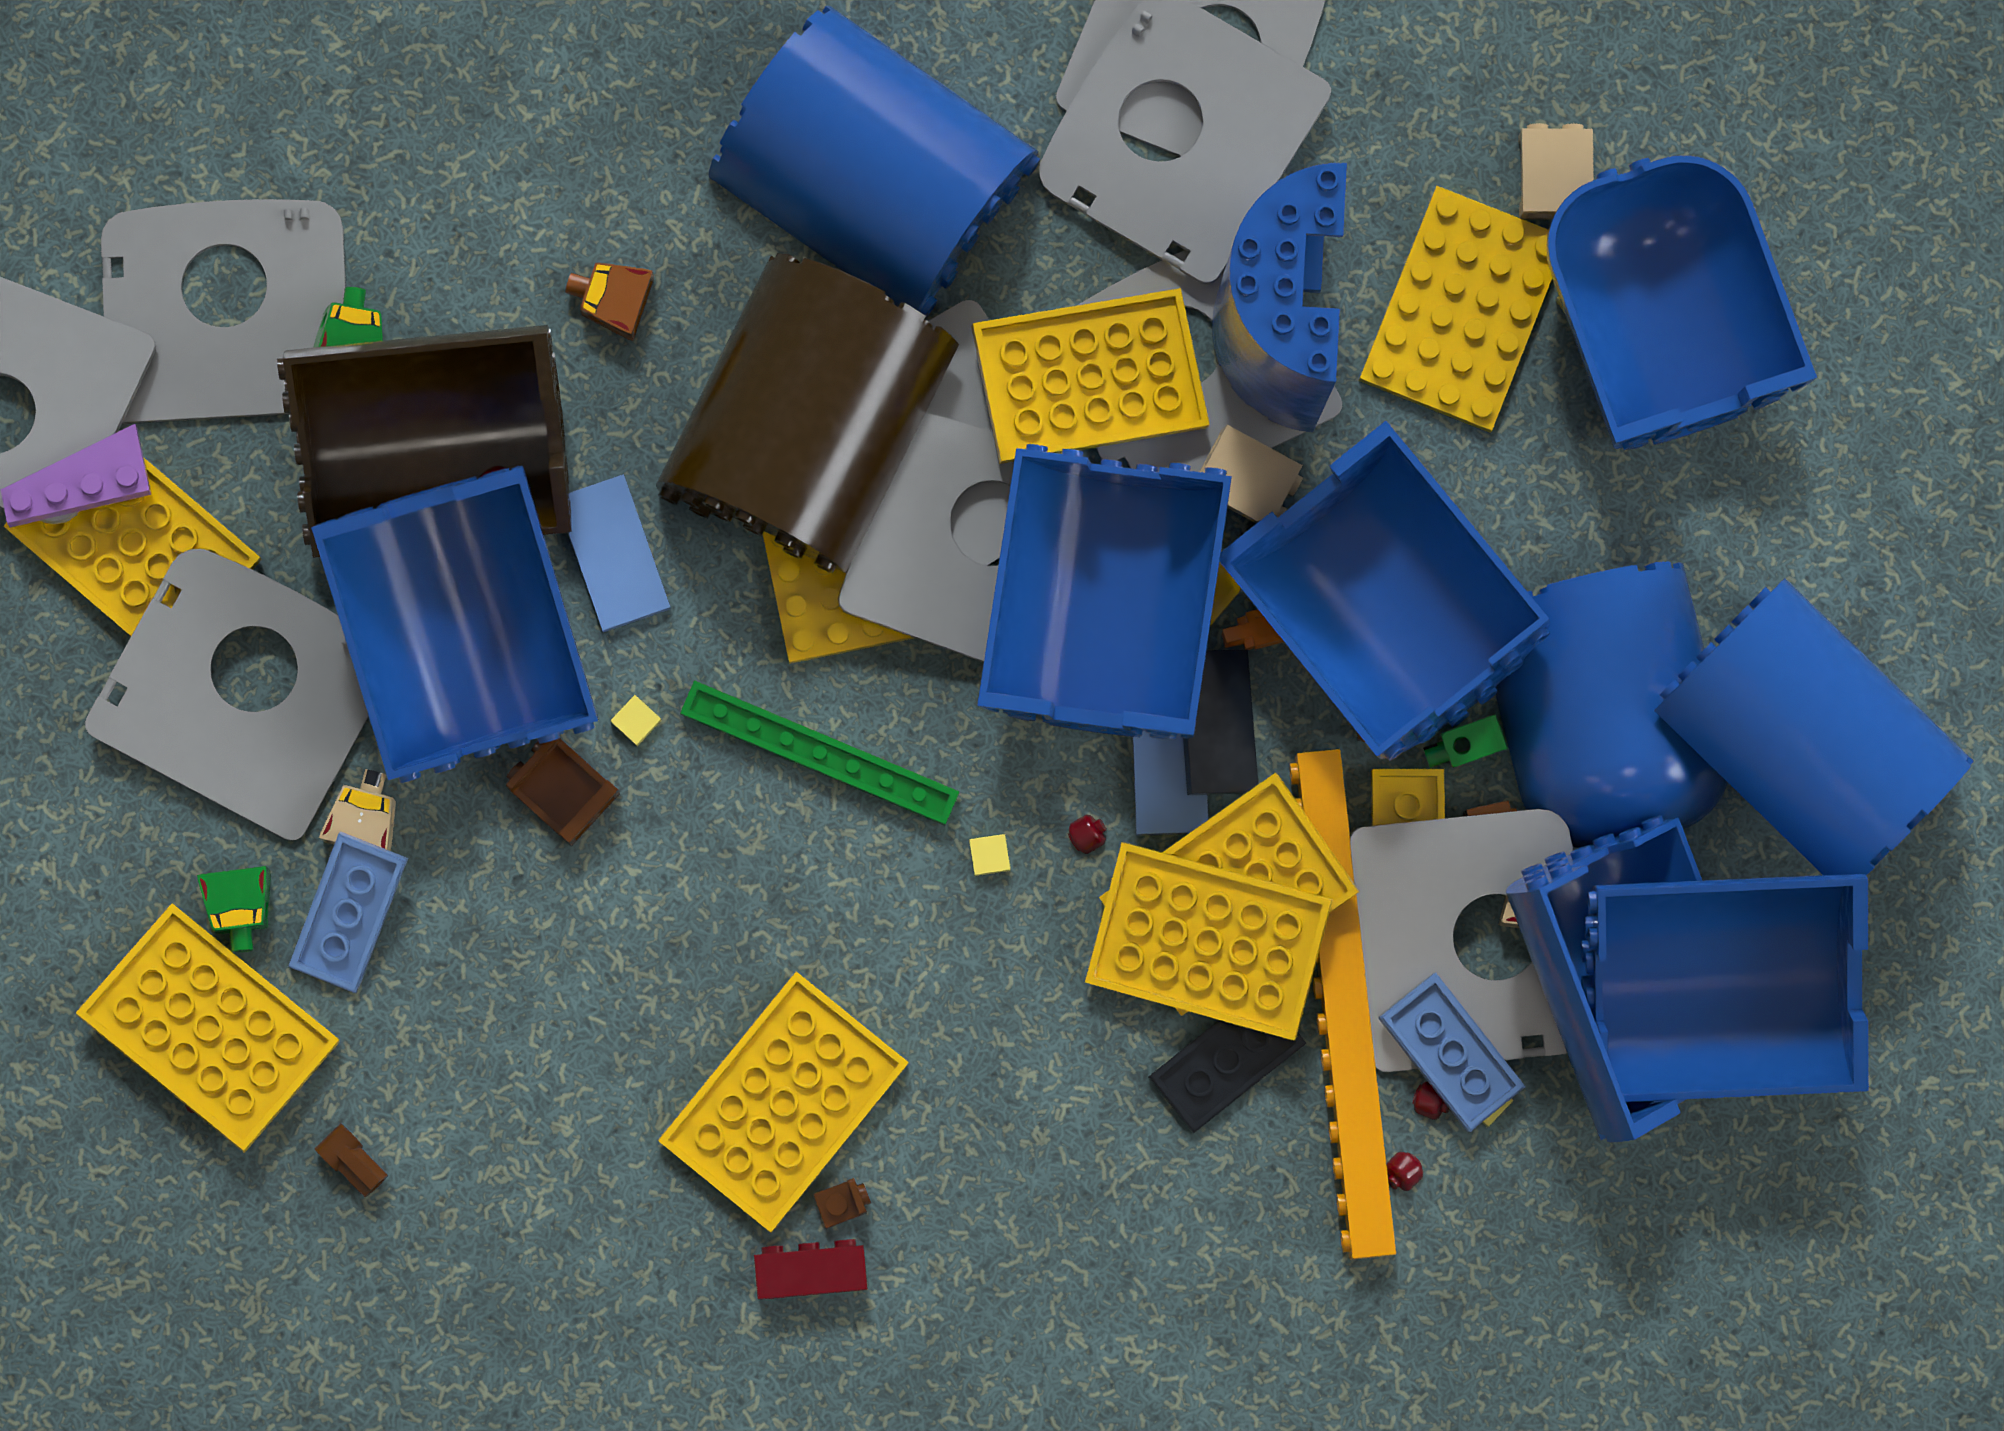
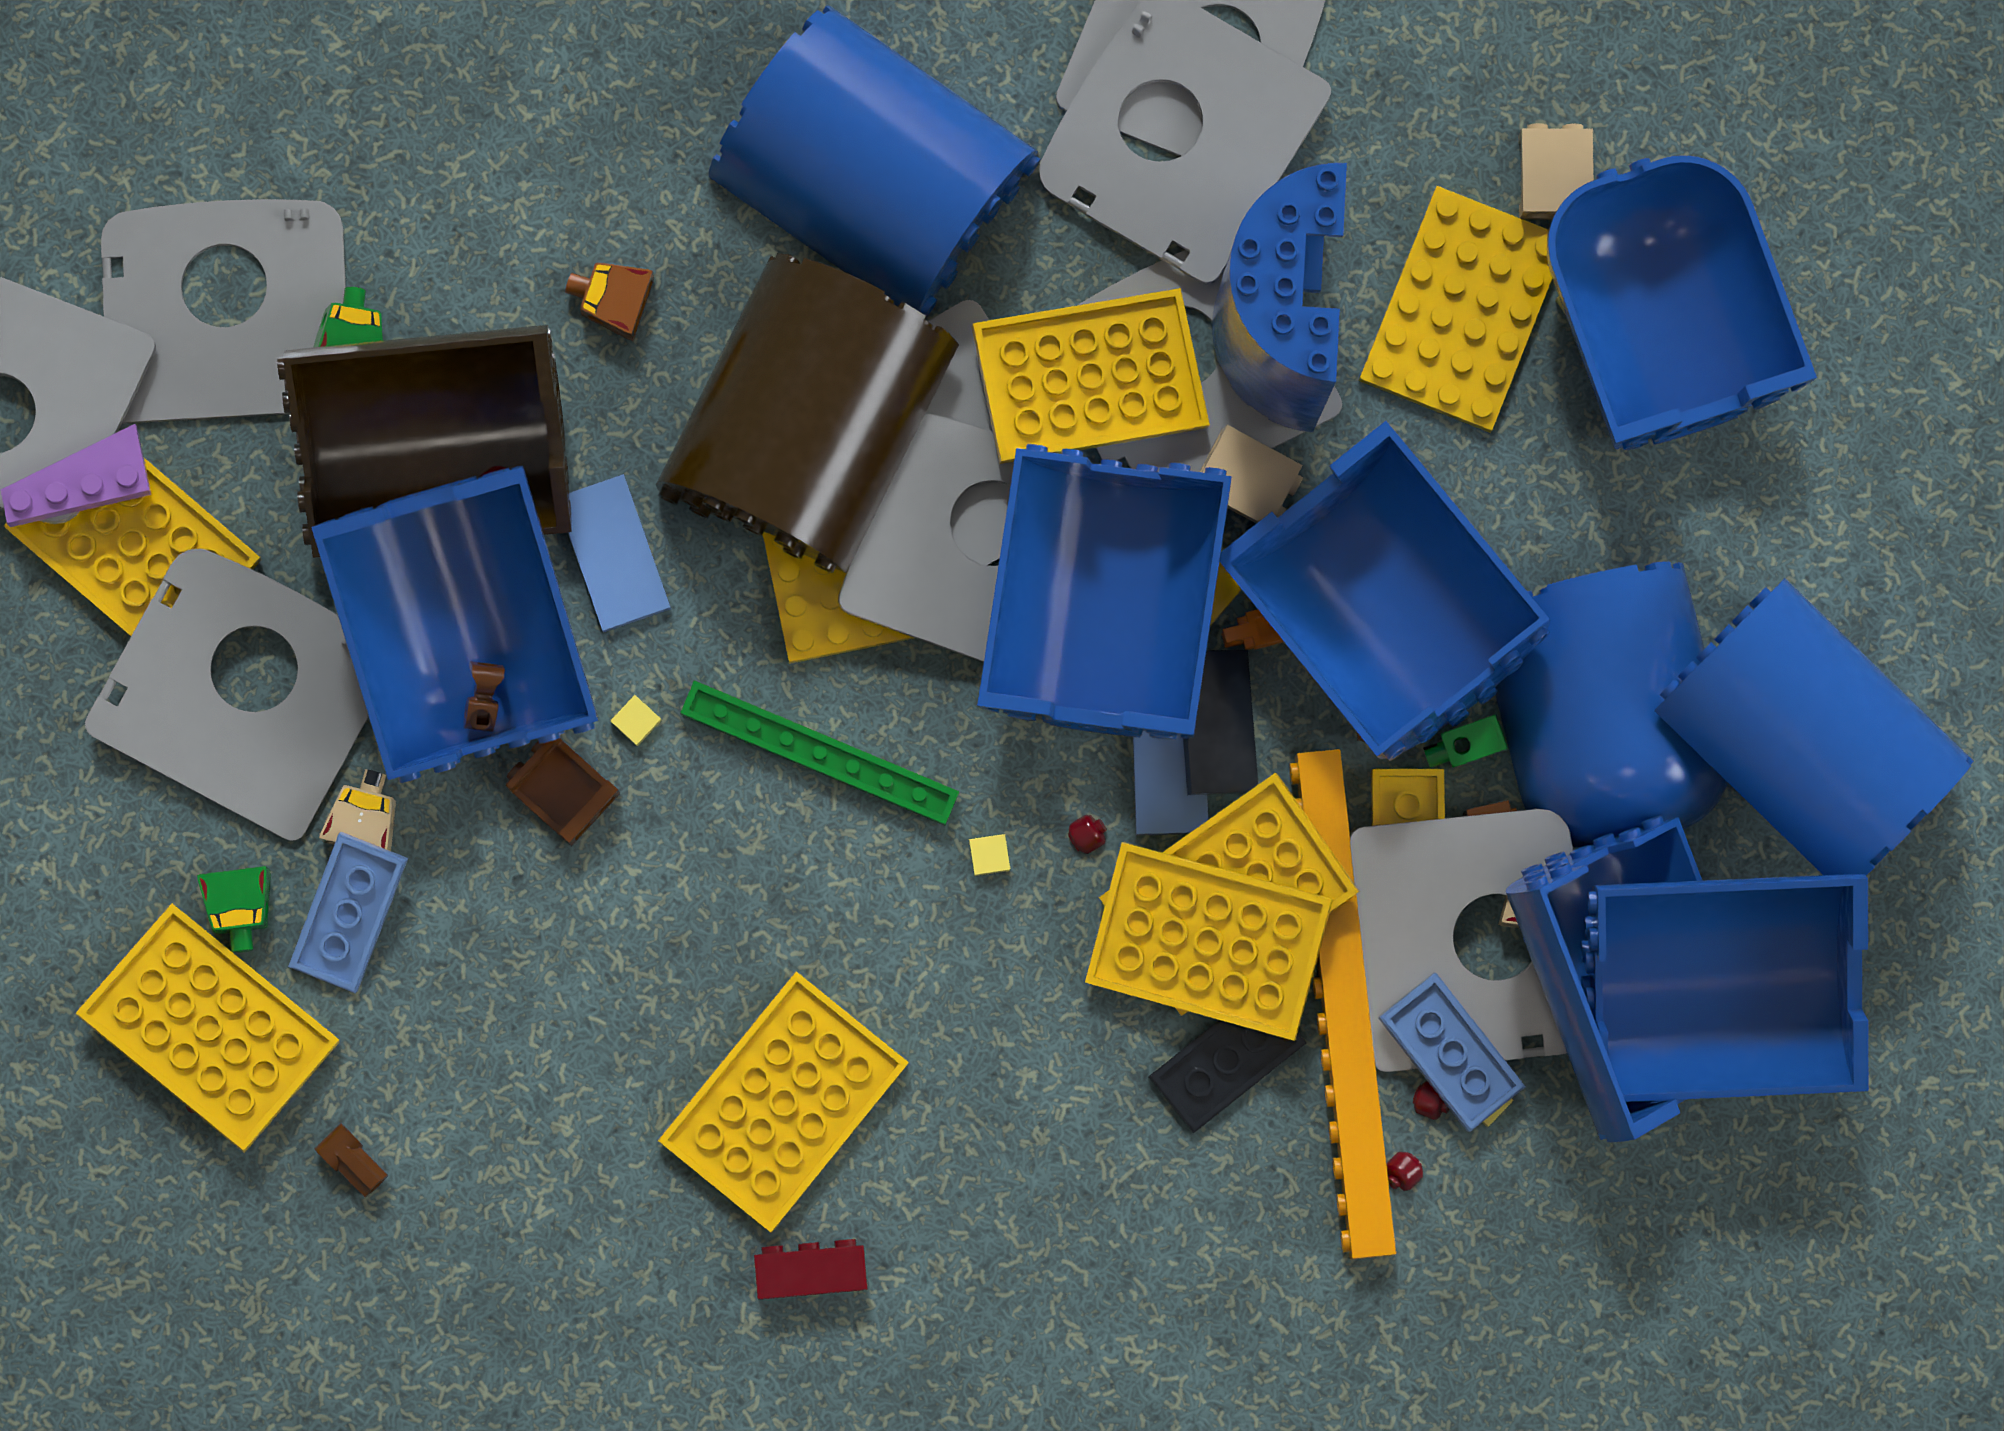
reddish brown bracket [813,1178,871,1229] -> none
none -> reddish brown leg [463,661,505,732]

